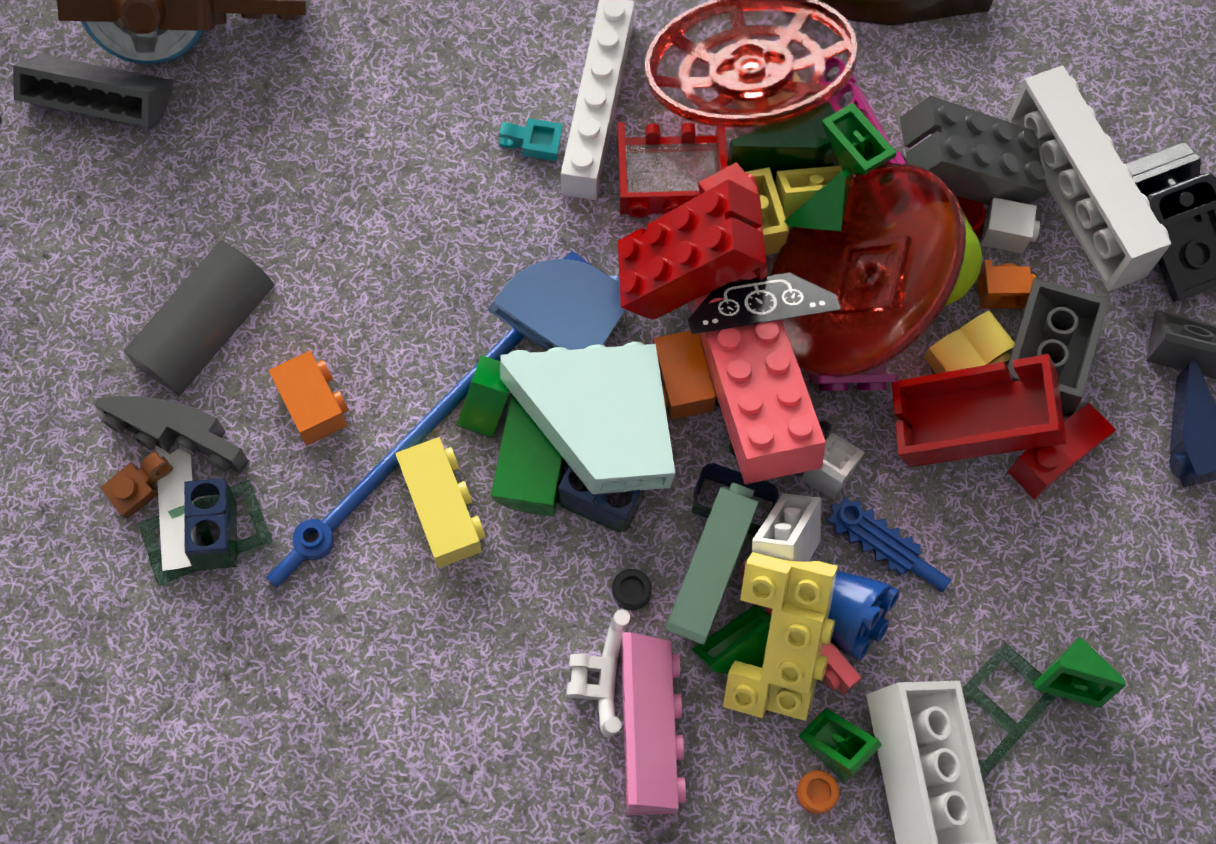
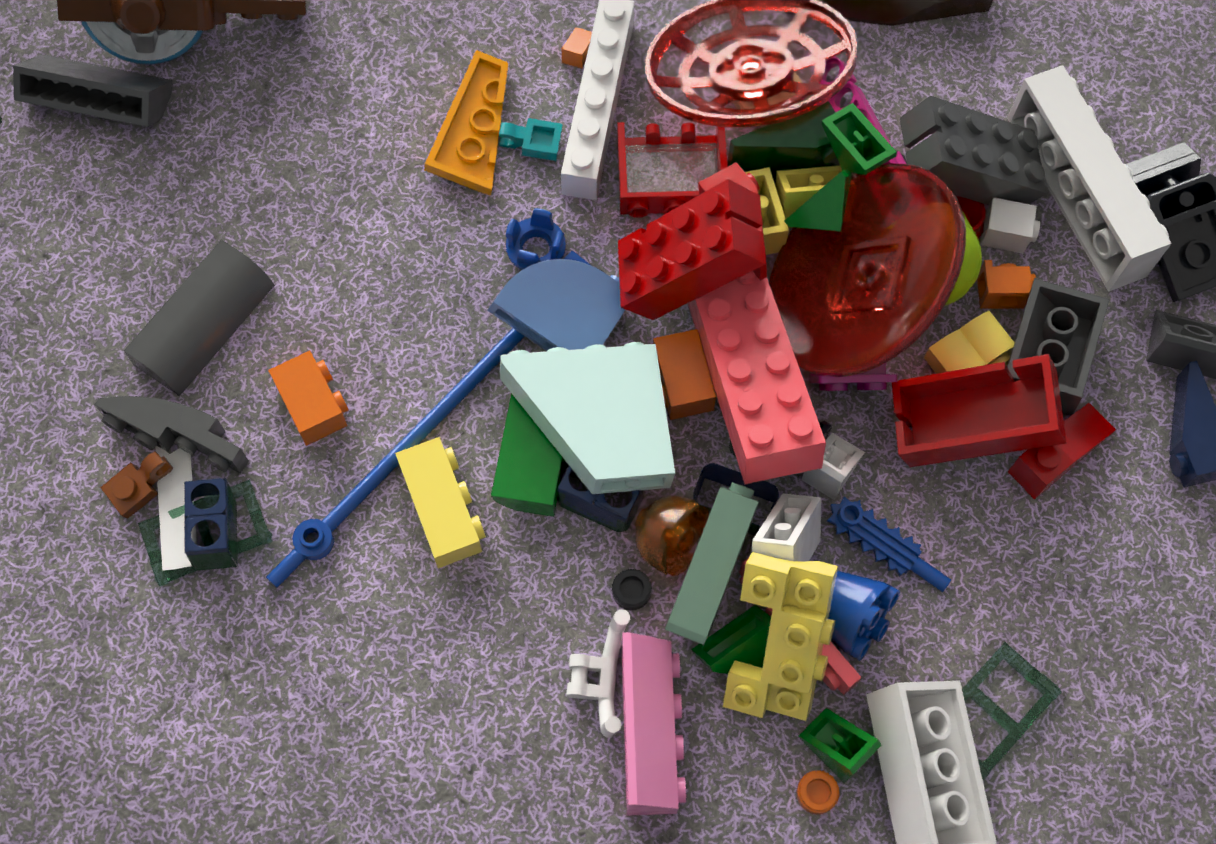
green slope [456,355,509,438] -> none
black sticker [688,273,841,334] -> none
green slope [1034,637,1126,708] -> none
none -> light orange wing [424,50,508,196]
none -> blue piece [506,208,566,270]
none -> piece [561,28,592,68]
none -> clear orange cylinder [635,495,709,576]

